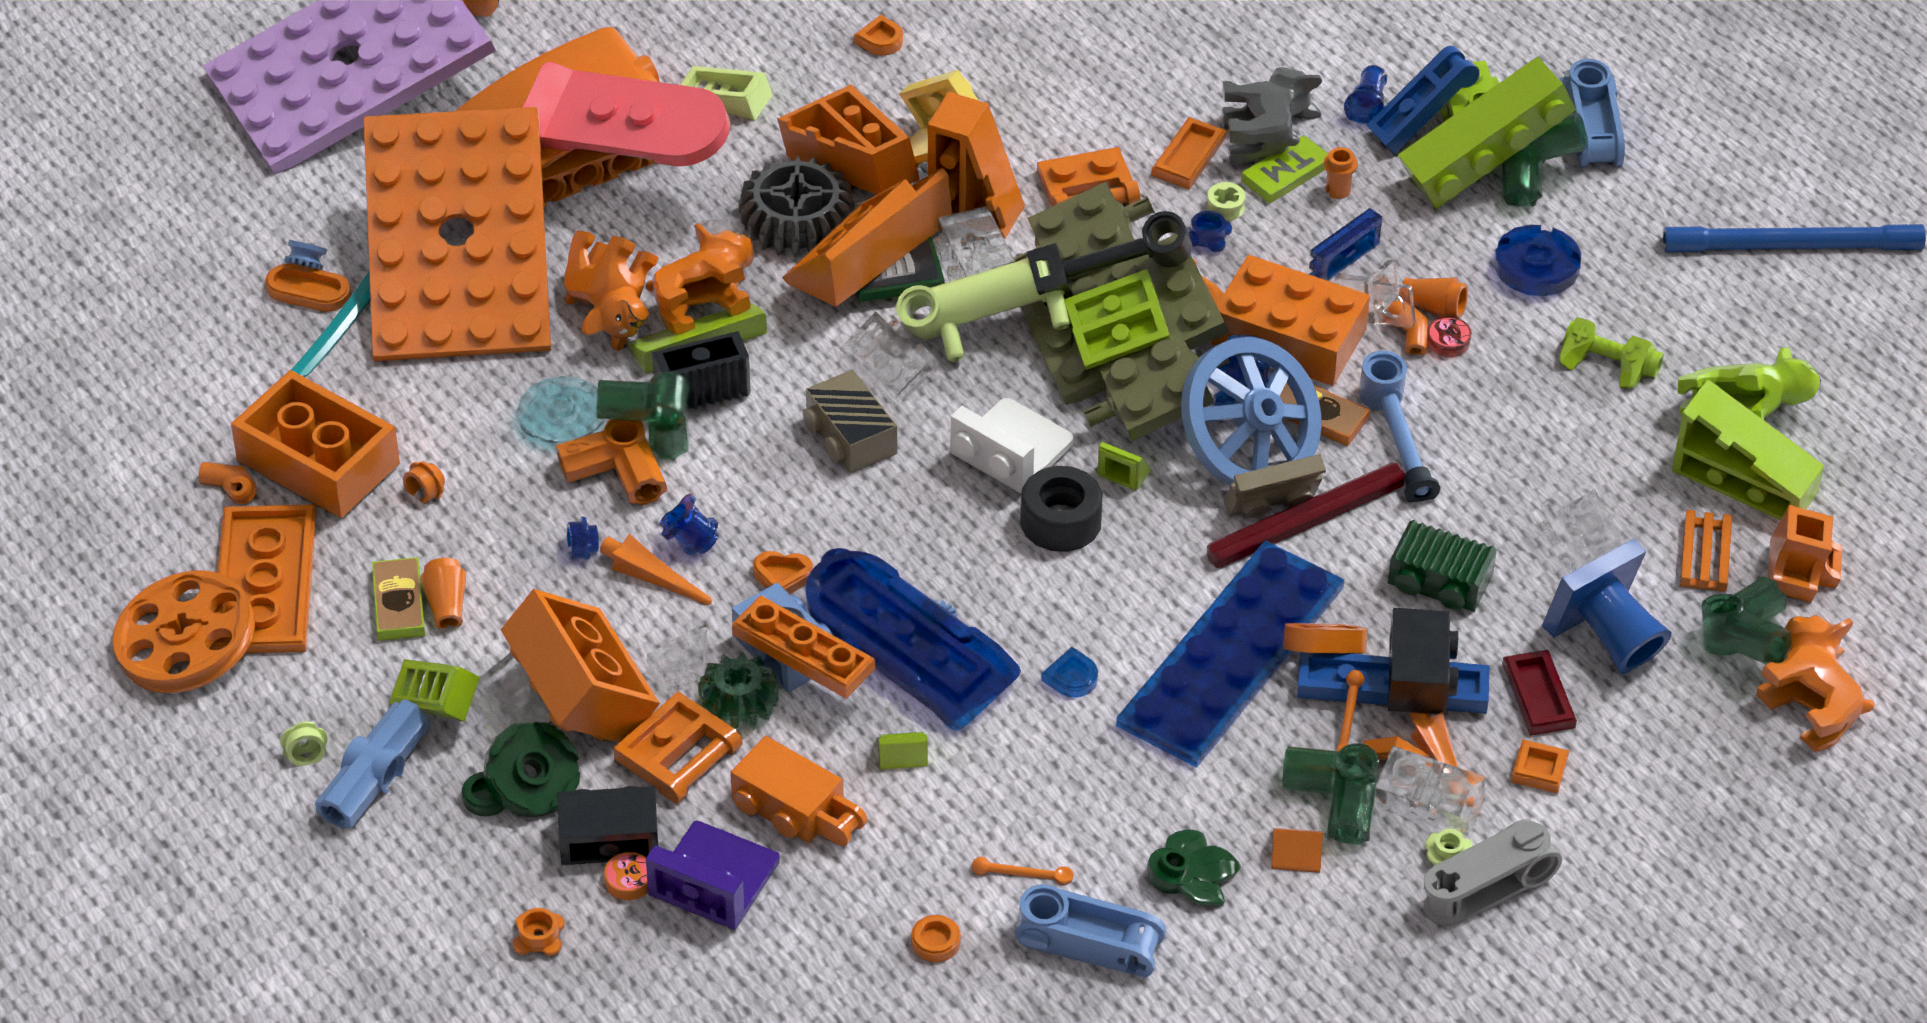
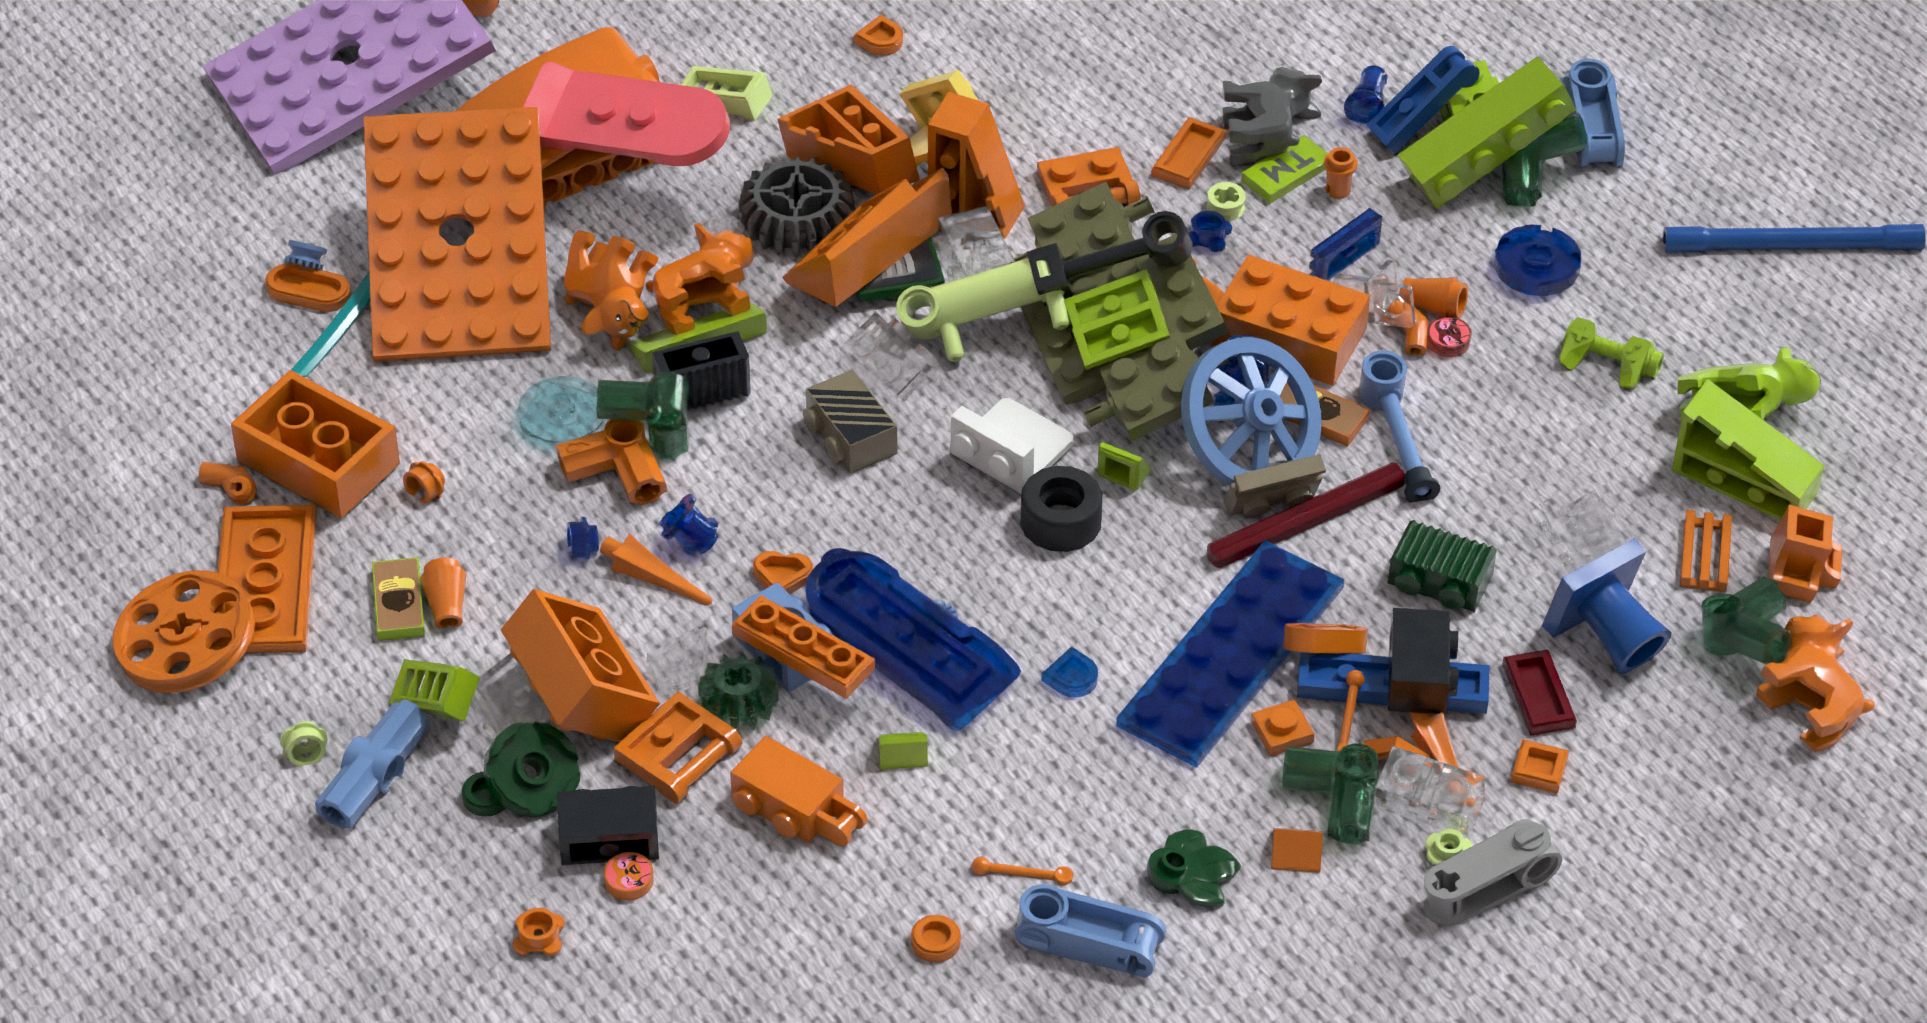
dark purple bracket [646,820,780,930] -> none
none -> orange plate [1251,699,1315,756]

